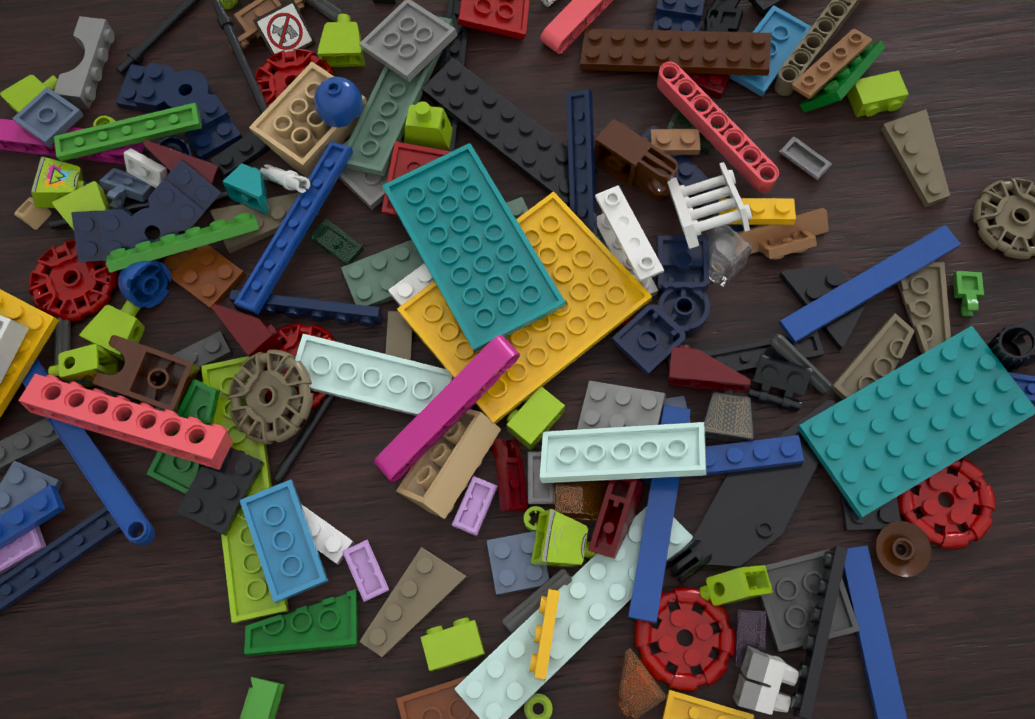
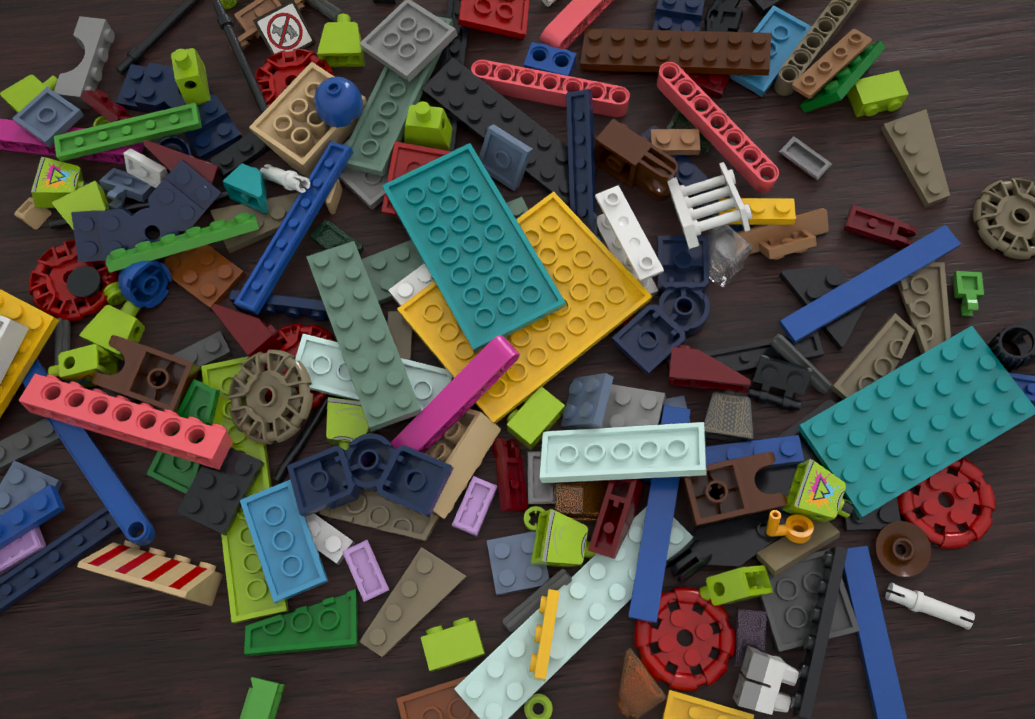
none -> black piece [67,266,102,299]
none -> tan slope [77,540,223,606]
none -> dark red hinge [81,89,132,122]
none -> lime bush [103,282,126,305]
none -> lime torso [171,48,211,105]
none -> dark blue plate [287,433,454,518]
none -> sand green plate [306,241,422,432]
none -> dark tan wing [319,490,439,542]
none -> tan slope [325,179,342,214]
none -> lime torso [326,397,374,451]
none -> coral beam [471,60,630,117]
none -> sand blue plate [479,124,533,191]
none -> blue brick [523,42,576,77]
none -> sand blue plate [561,373,614,430]
none -> reddish brown brick [681,452,788,527]
none -> dark tan tile [757,520,840,577]
none -> light orange plate [766,510,814,544]
none -> lime torso [782,459,854,522]
none -> dark red hinge [843,205,918,250]
none -> white pin [885,583,975,630]

